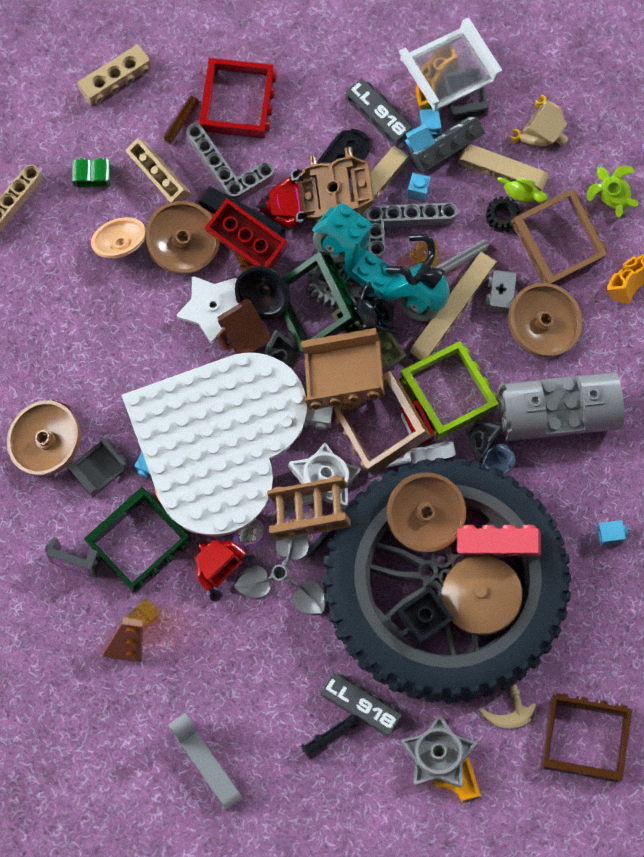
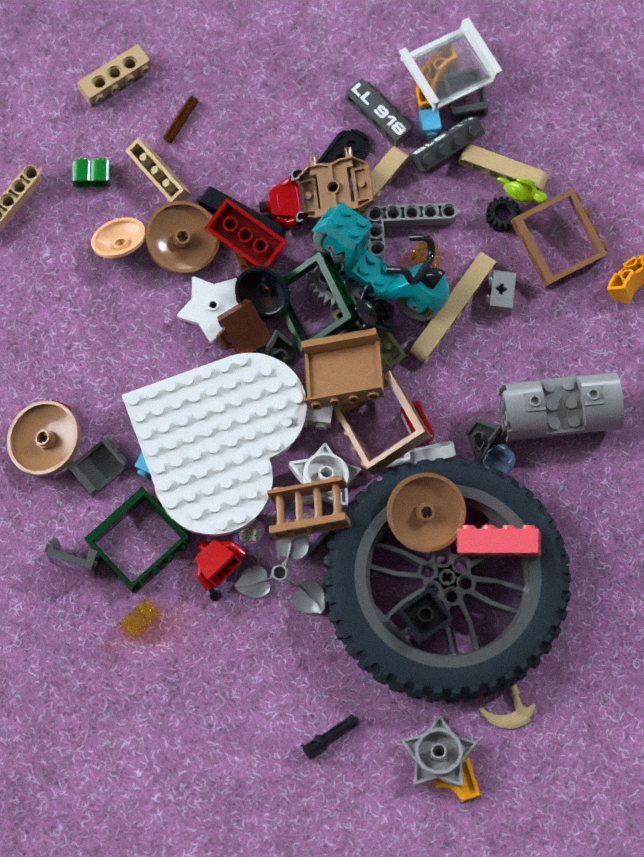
dark orange wing [103,618,143,662] -> none
light grey beam [168,713,243,811] -> none
light grey beam [187,124,274,202] -> none
red window [199,58,277,139] -> none
dark grey brick [321,673,401,738] -> none
lime window [399,341,499,441] -> none
medium azure brick [405,123,435,153] -> none
medium azure brick [407,173,431,202] -> none
light grey axle [435,240,489,274] -> none
medium nougat dish [442,556,522,635] -> none
medium nougat dish [508,283,582,358] -> none
tan torso [510,95,569,147] -> none
reddish brown window [540,693,632,783] -> none
lime animal [586,166,639,218] -> none
medium azure brick [597,520,628,546] -> none

